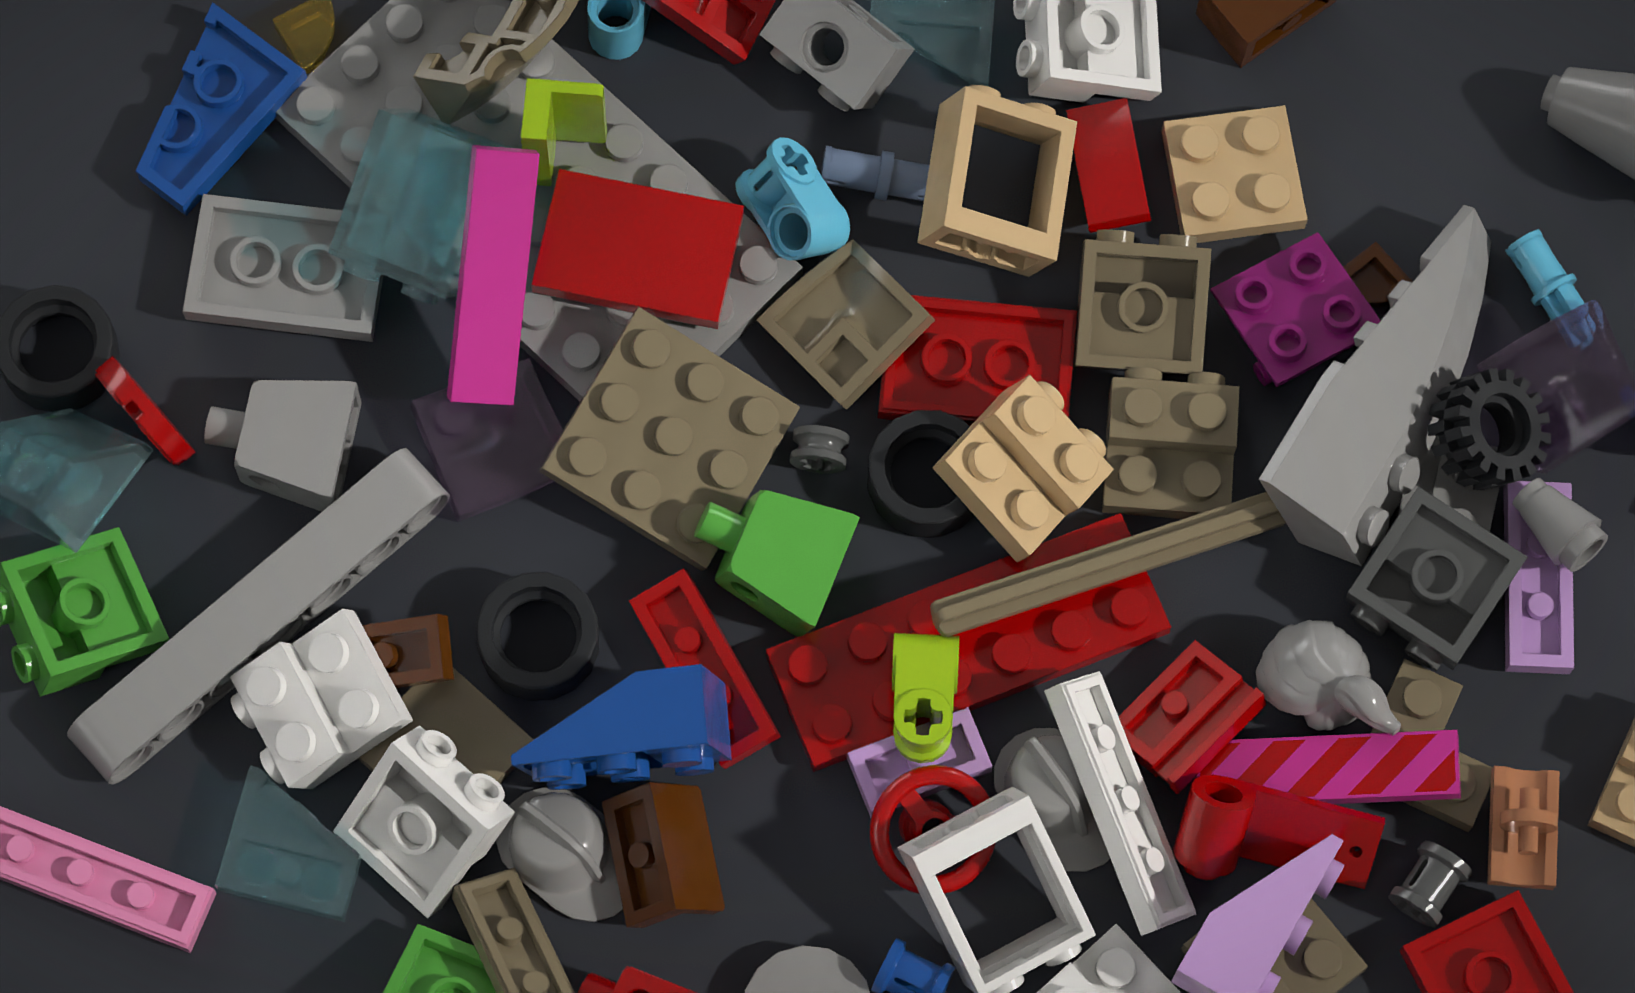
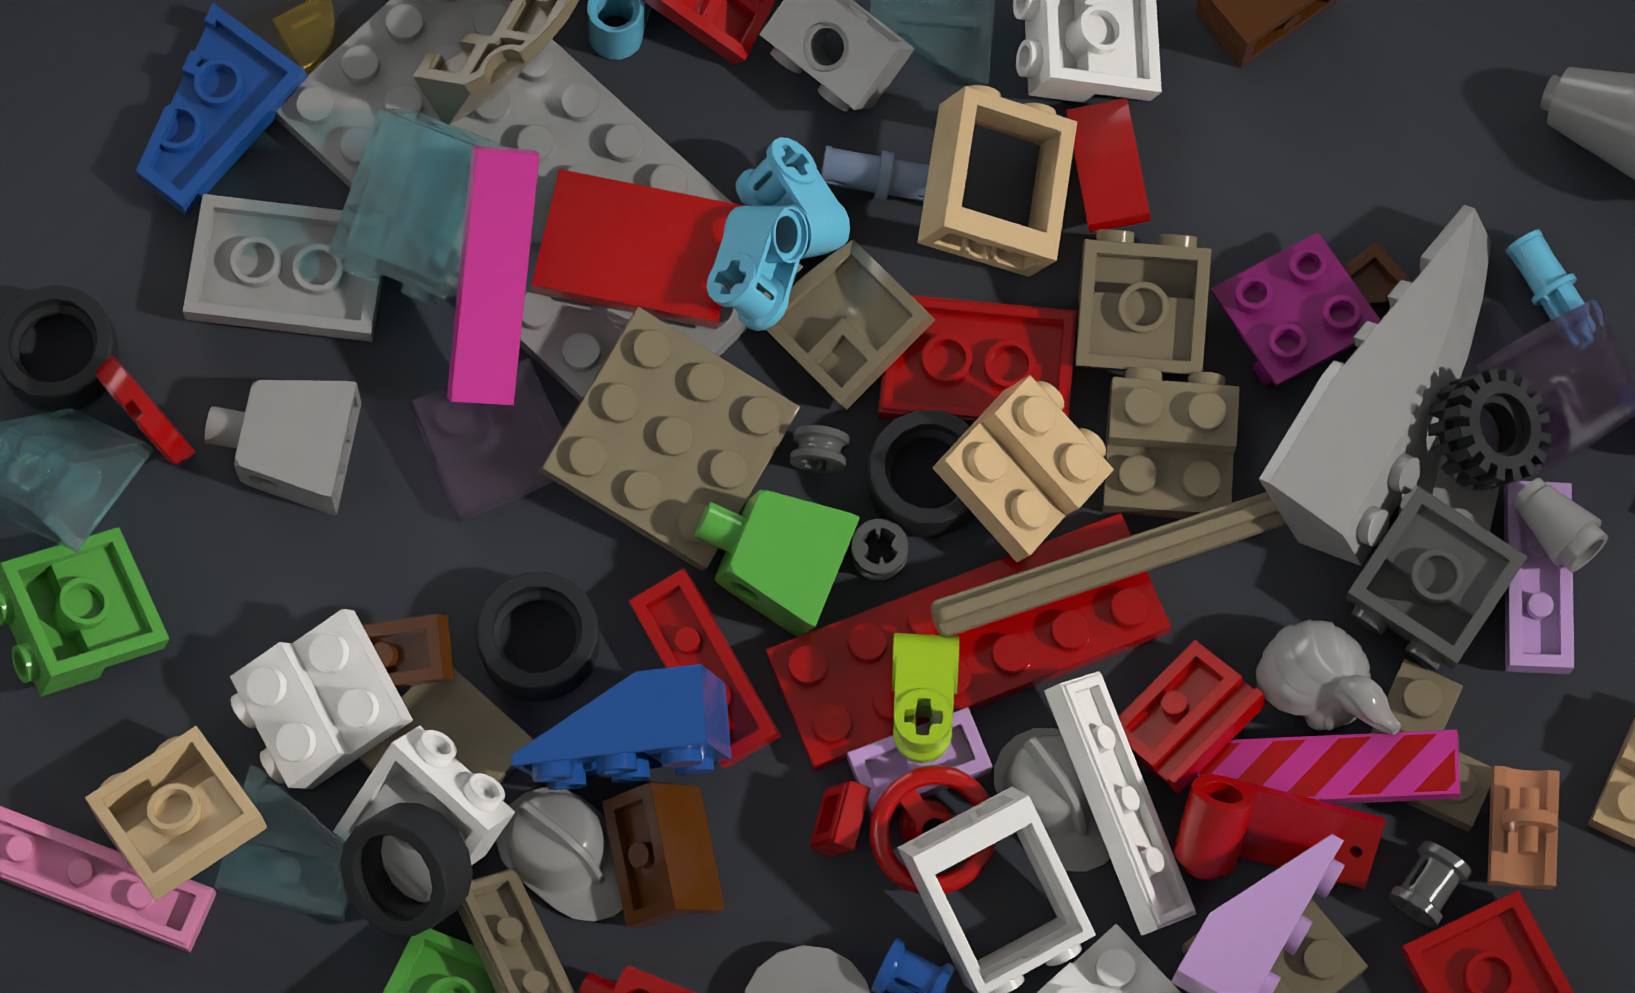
light grey beam [67,448,450,785] -> none
lime panel [521,78,607,186] -> none
tan plate [1161,105,1308,243] -> none
none -> tan plate [85,726,268,902]
none -> black tyre [340,803,473,936]
none -> medium azure piece [706,206,809,331]
none -> red tile [810,780,871,857]
none -> dark grey bush [850,519,909,582]

